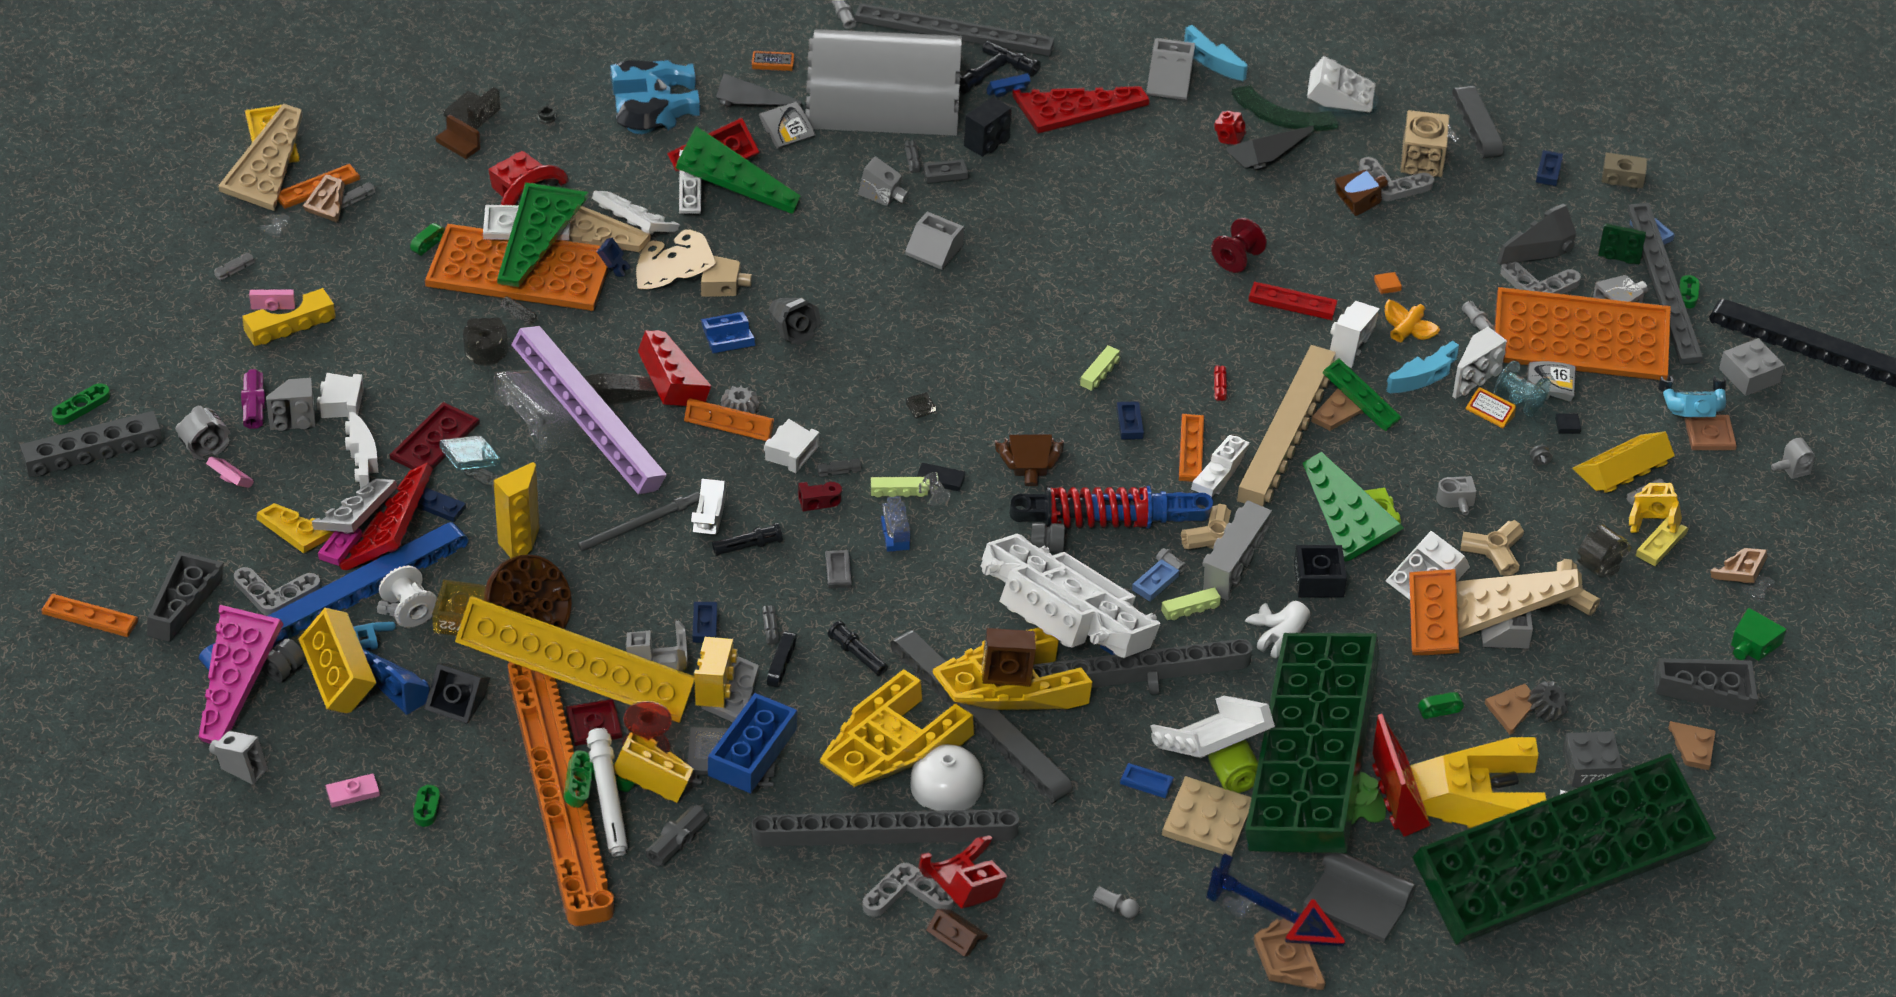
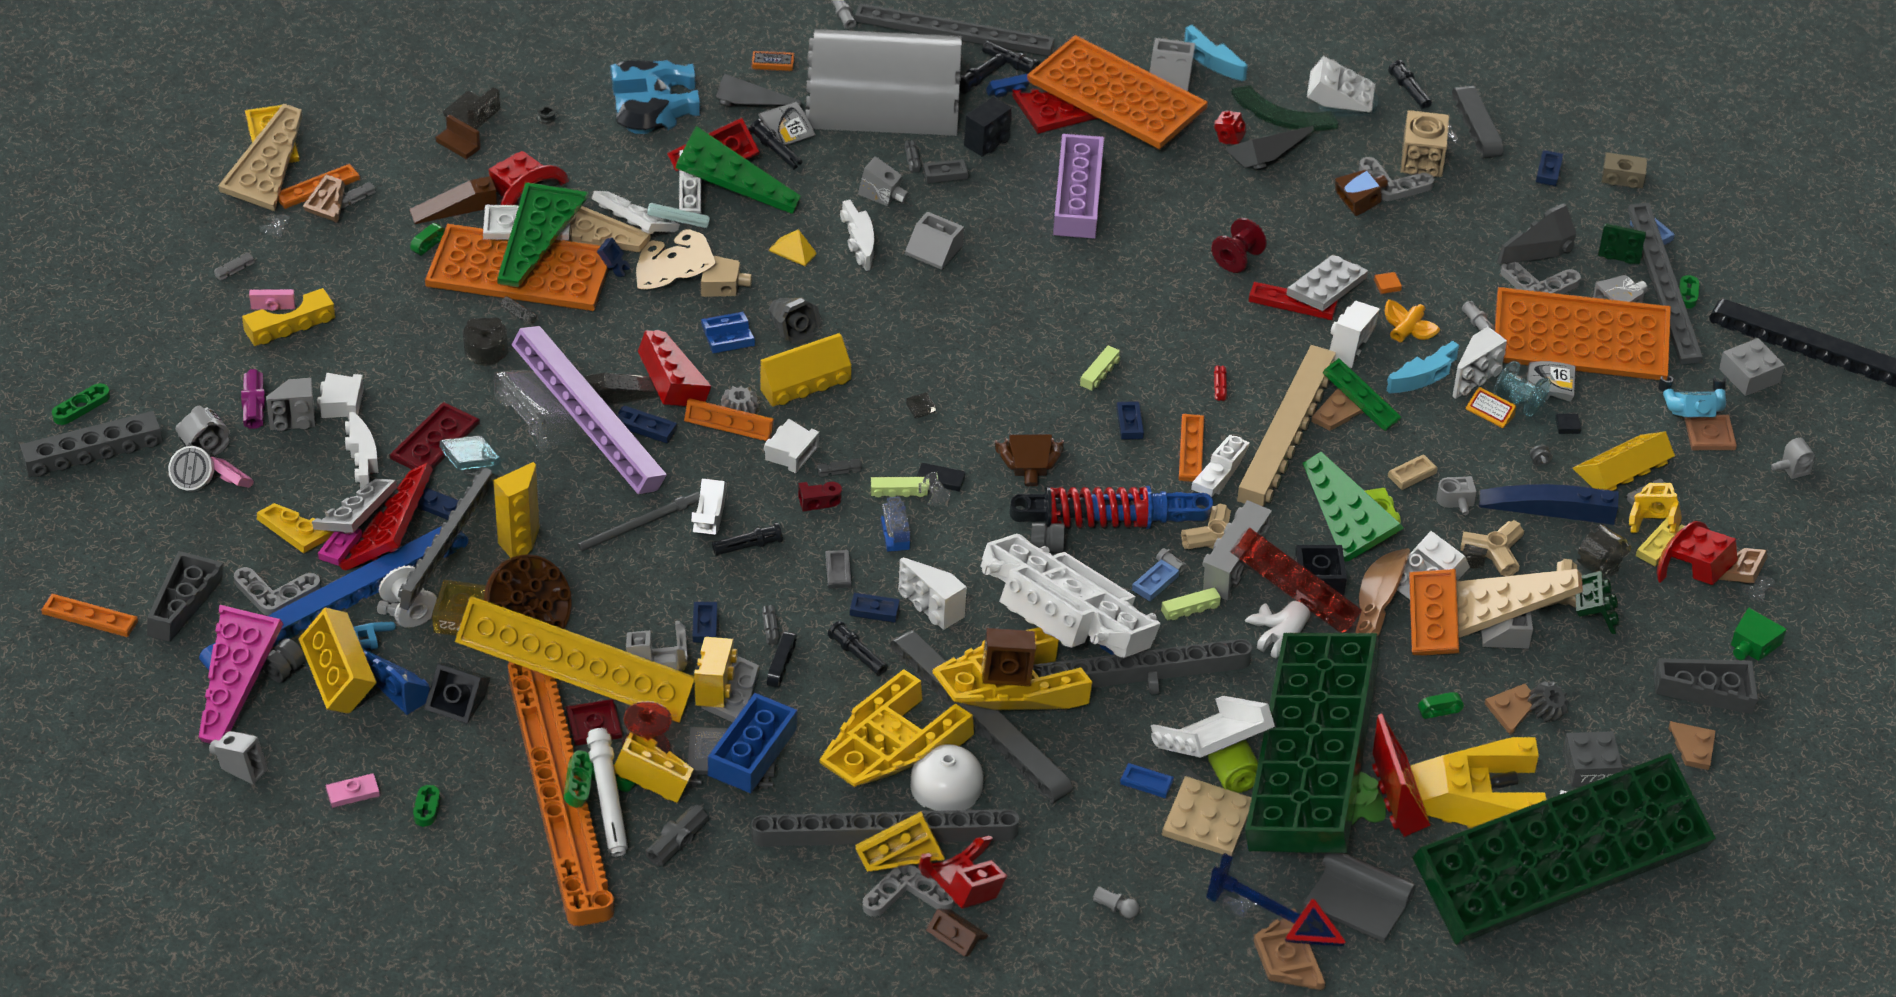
none -> tile [168,446,214,491]
none -> dark grey plate [398,468,492,610]
none -> reddish brown wedge [409,176,497,224]
none -> dark blue plate [617,406,677,443]
none -> light aqua axle [647,203,709,228]
none -> black pin [748,118,803,170]
none -> yellow slope [761,333,851,407]
none -> yellow slope [769,229,816,266]
none -> white slope [840,200,874,271]
none -> dark blue plate [850,593,900,622]
none -> yellow wedge [855,812,945,872]
none -> white slope [898,557,966,630]
none -> orange plate [1027,35,1208,149]
none -> lavender brick [1053,134,1104,238]
none -> clear red brick [1230,527,1362,633]
none -> light grey plate [1286,255,1368,311]
none -> medium nougat plant [1356,548,1410,637]
none -> black pin [1388,60,1432,109]
none -> tan plate [1388,454,1437,490]
none -> clear smoke plate [1463,543,1488,569]
none -> dark blue slope [1479,484,1619,525]
none -> dark green bracket [1575,571,1619,634]
none -> red piece [1656,521,1738,585]

